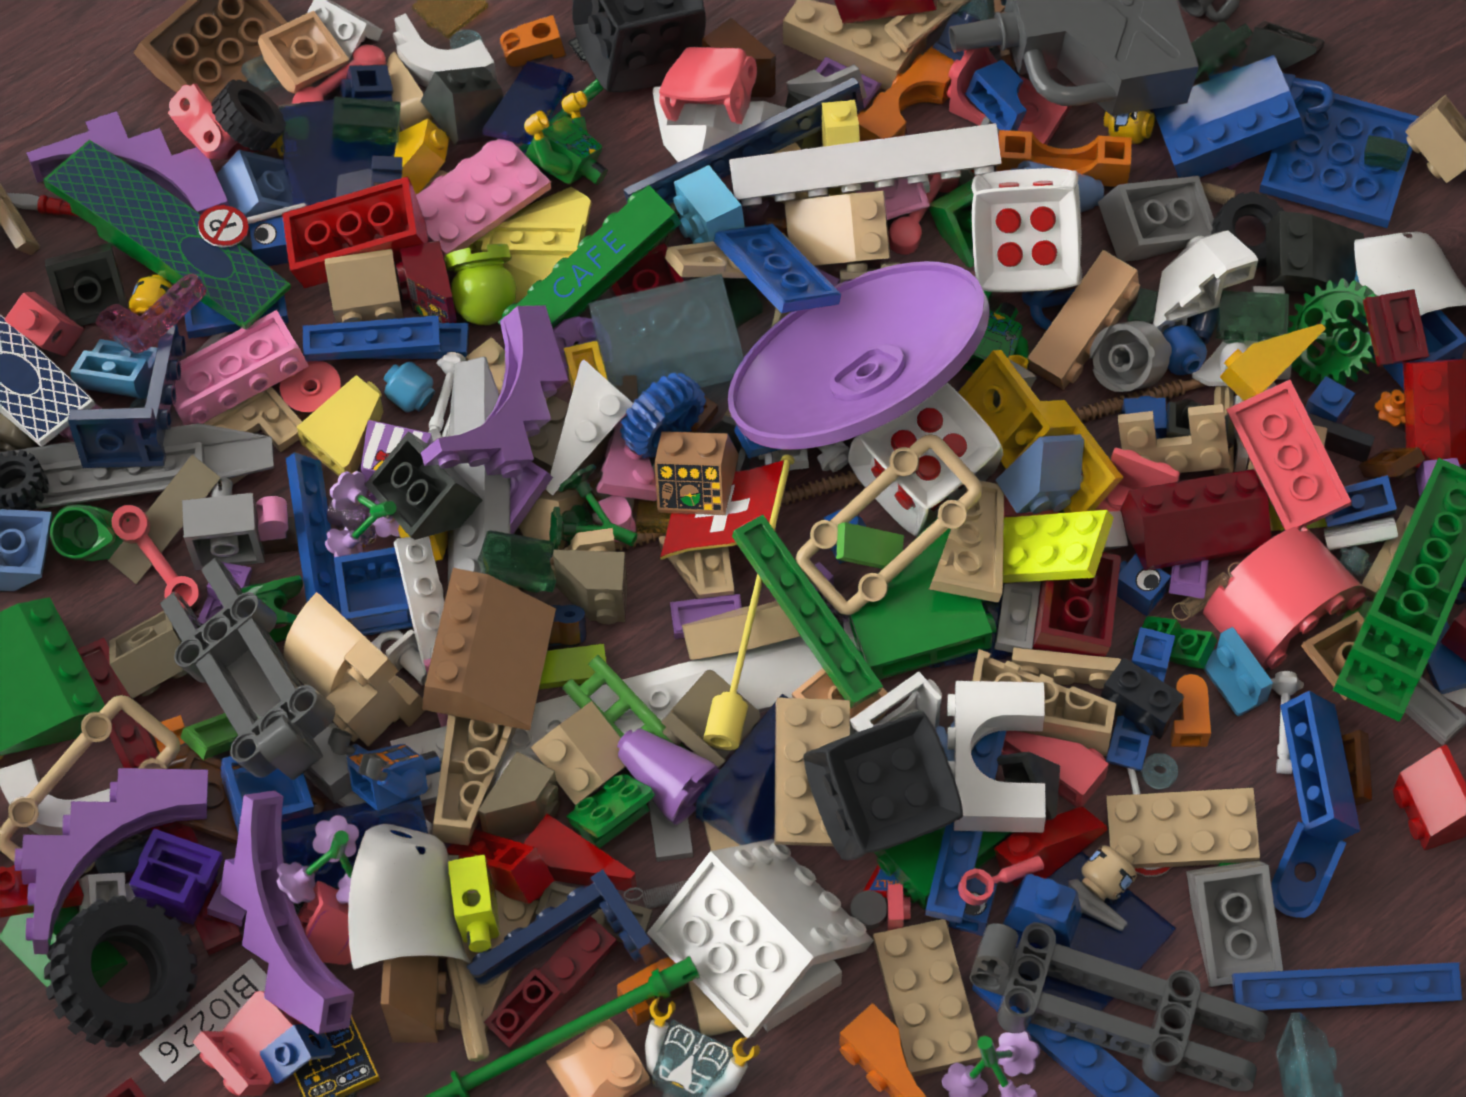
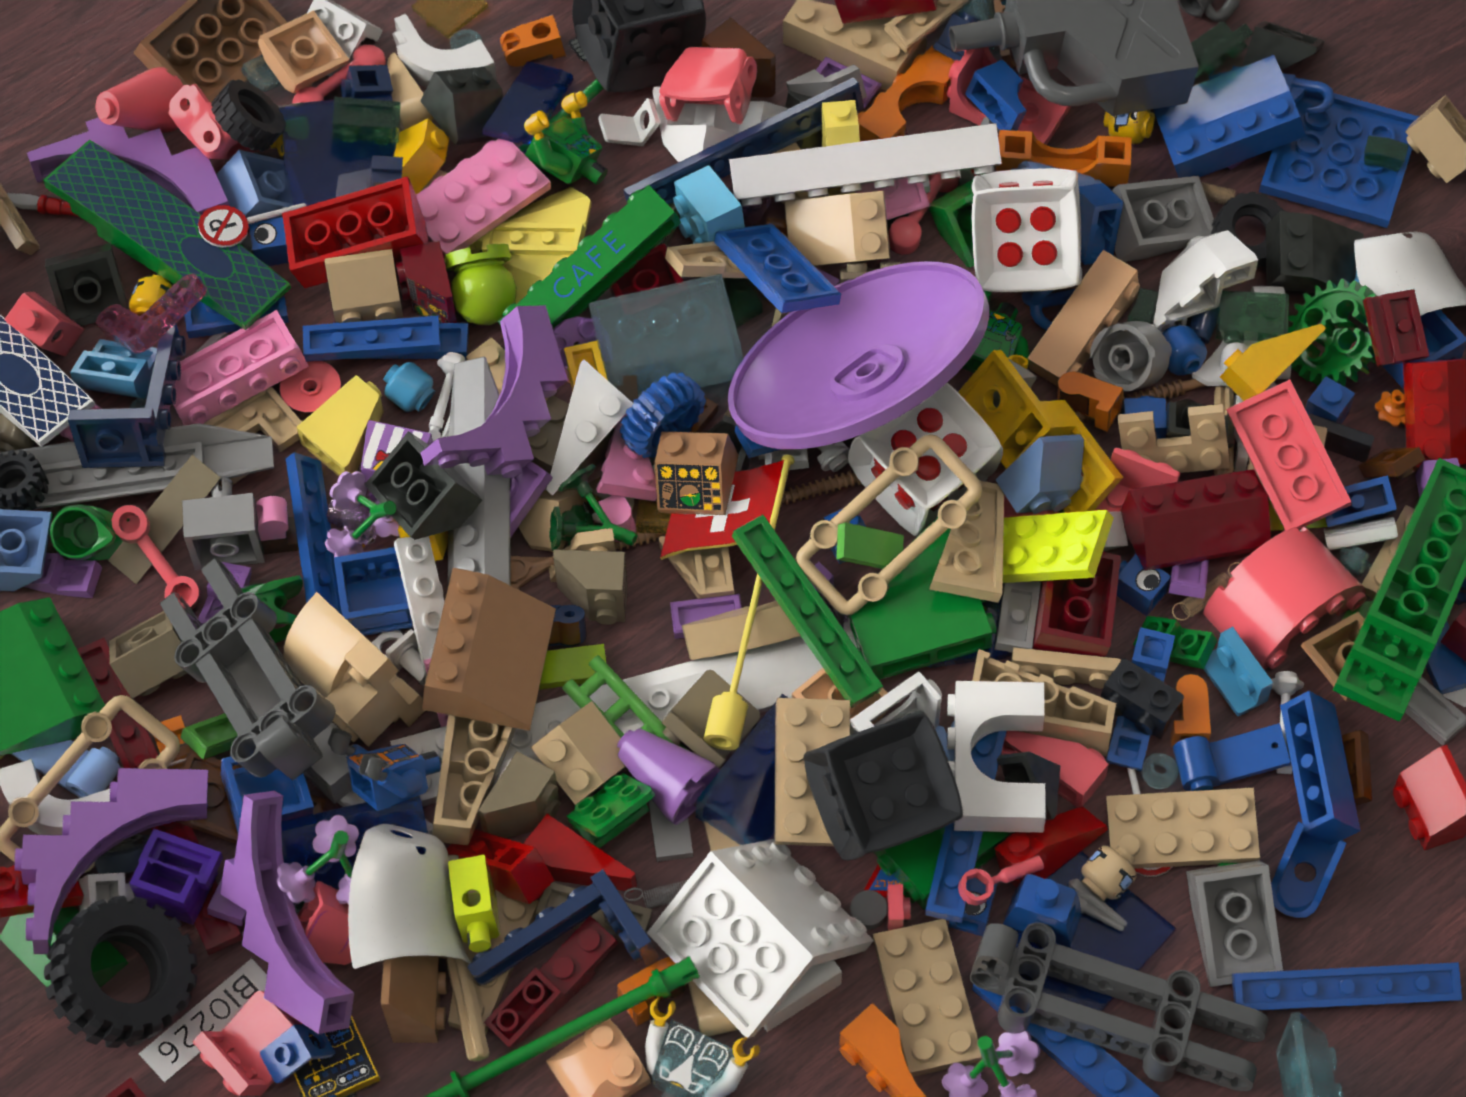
clear green bracket [477,530,557,593] -> none
none -> light blue door [10,740,121,798]
none -> medium lavender slope [24,553,102,598]
none -> coral cone [96,67,187,133]
none -> white bracket [598,98,660,146]
none -> orange leg [1057,371,1123,432]
none -> blue arch [1079,183,1124,265]
none -> blue door [1173,723,1291,791]

